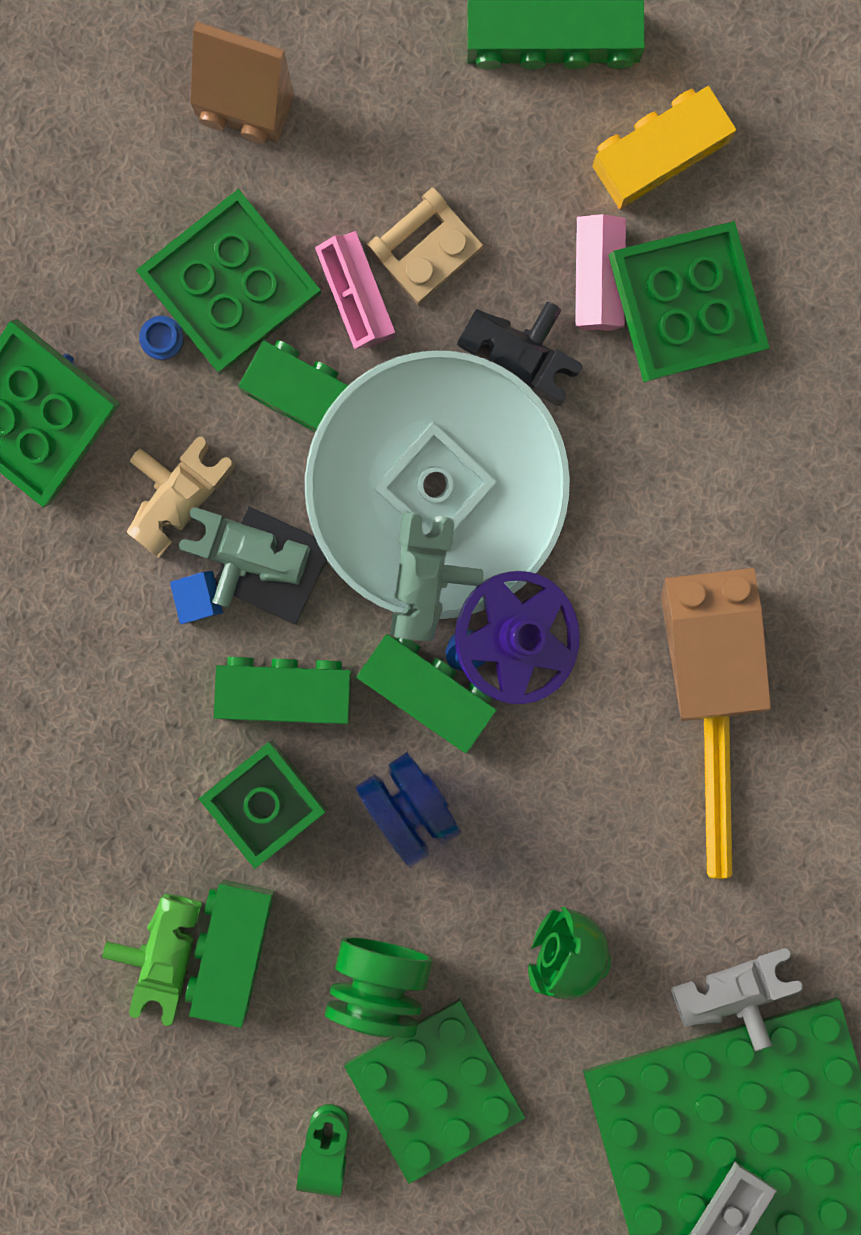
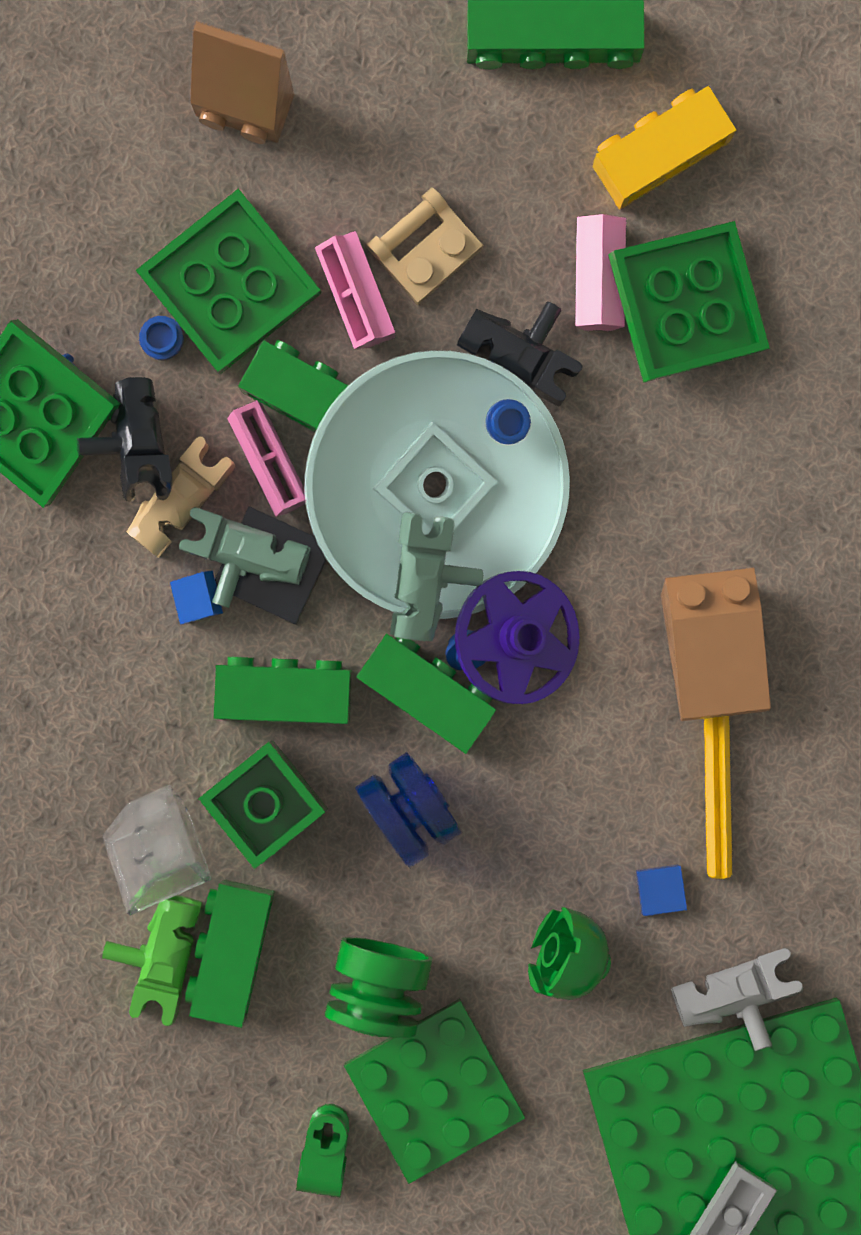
none -> black piece [77,377,172,502]
none -> clear slope [102,784,212,916]
none -> bright pink piece [227,401,306,517]
none -> blue plate [485,399,531,445]
none -> blue tile [636,864,687,916]

